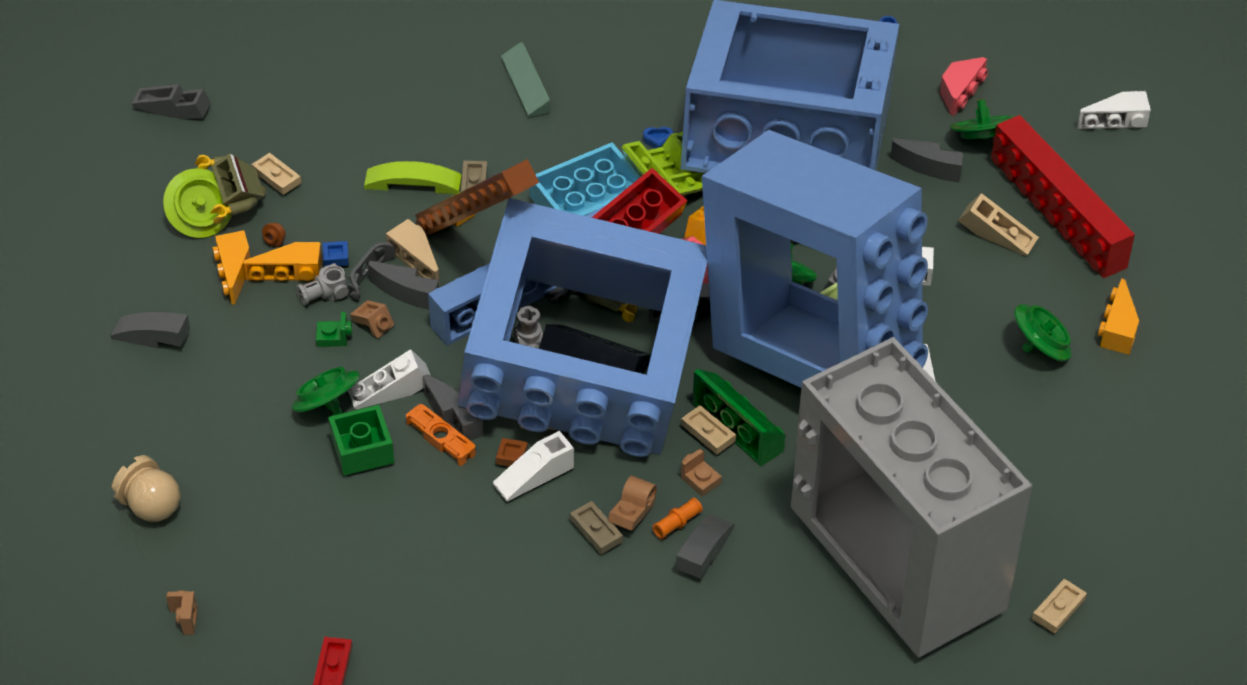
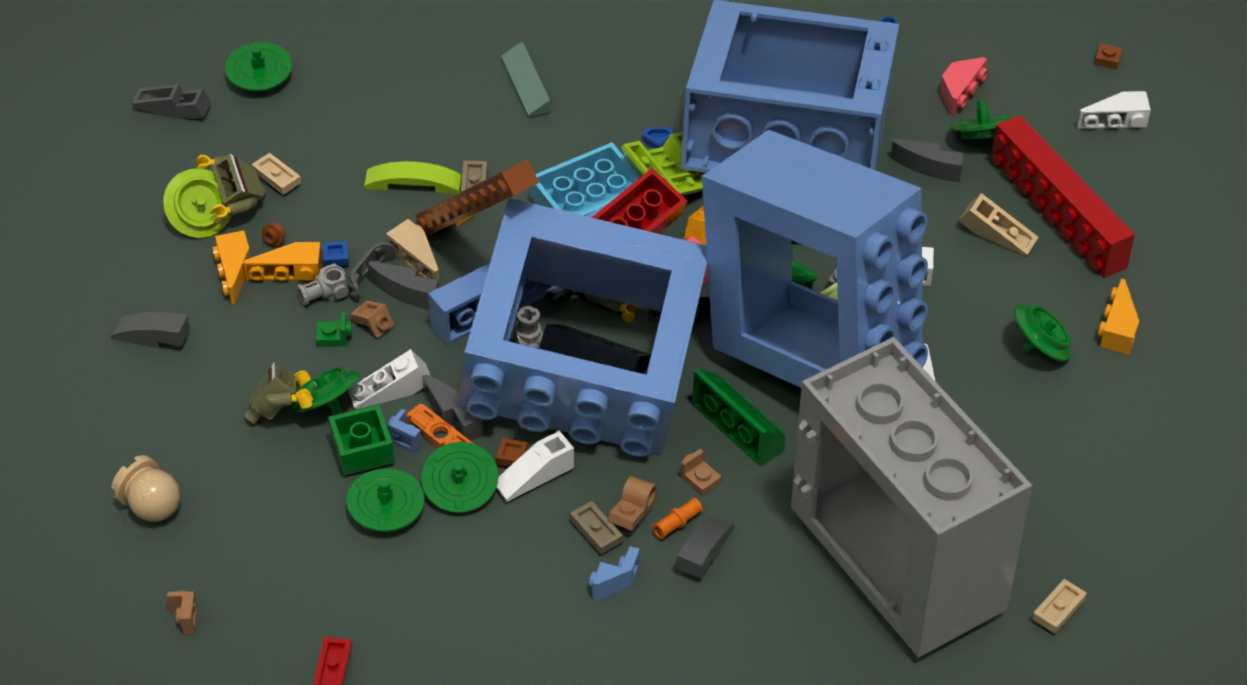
tan plate [681,405,736,455] -> none
none -> green piece [225,42,292,91]
none -> olive torso [244,362,313,424]
none -> green piece [346,468,424,532]
none -> medium blue bracket [387,409,421,454]
none -> green piece [421,442,498,513]
none -> medium blue slope [589,546,640,601]
none -> dark orange plate [1095,43,1122,69]

